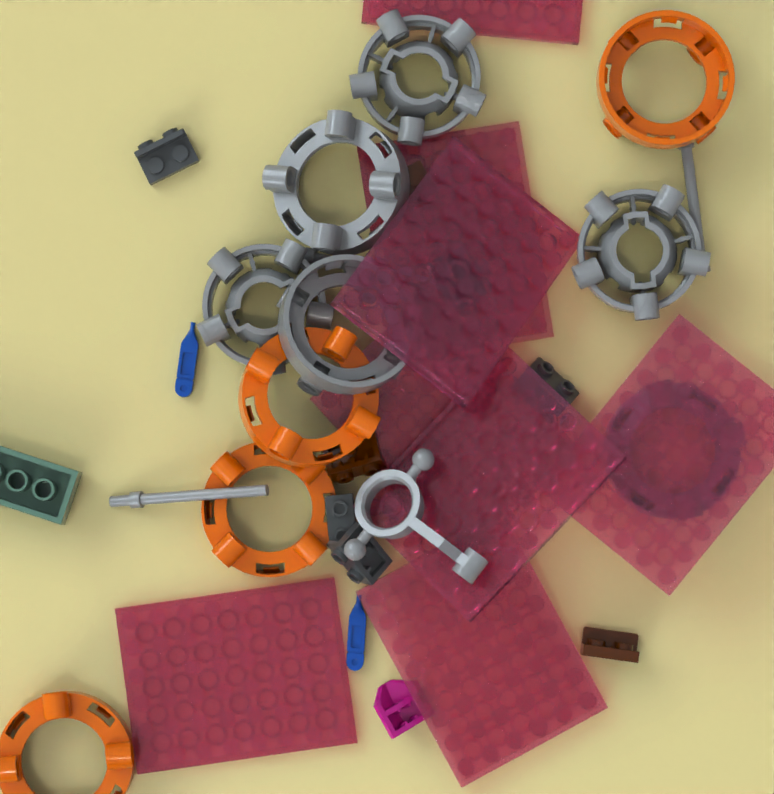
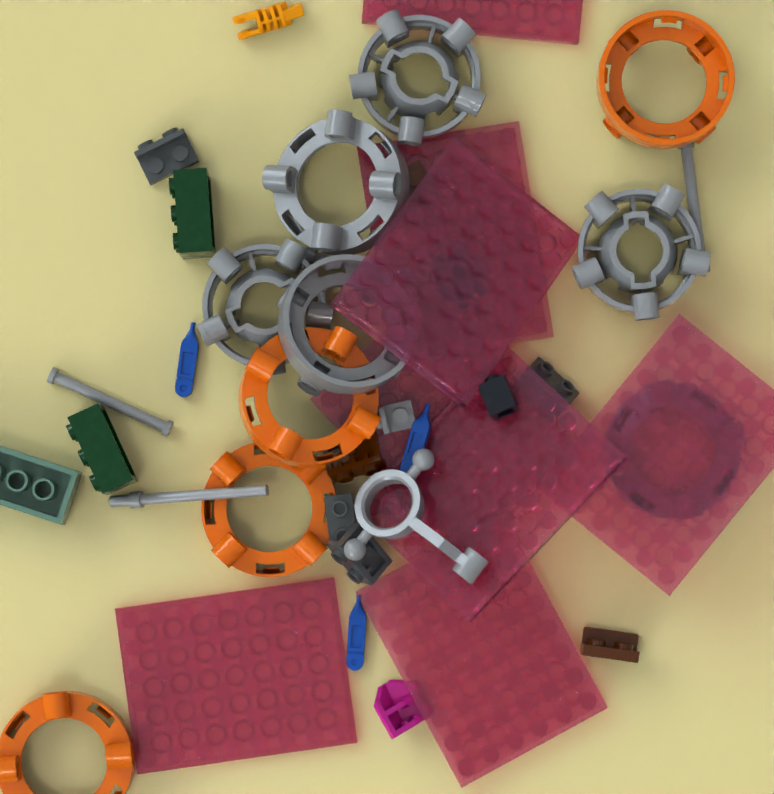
none -> light grey bar [47,367,174,437]
none -> dark green piece [66,404,138,495]
none -> dark green piece [169,168,216,260]
none -> light orange hinge [232,1,304,40]
none -> light grey bracket [377,400,415,435]
none -> blue piece [400,404,431,473]
none -> black brick [477,374,521,421]

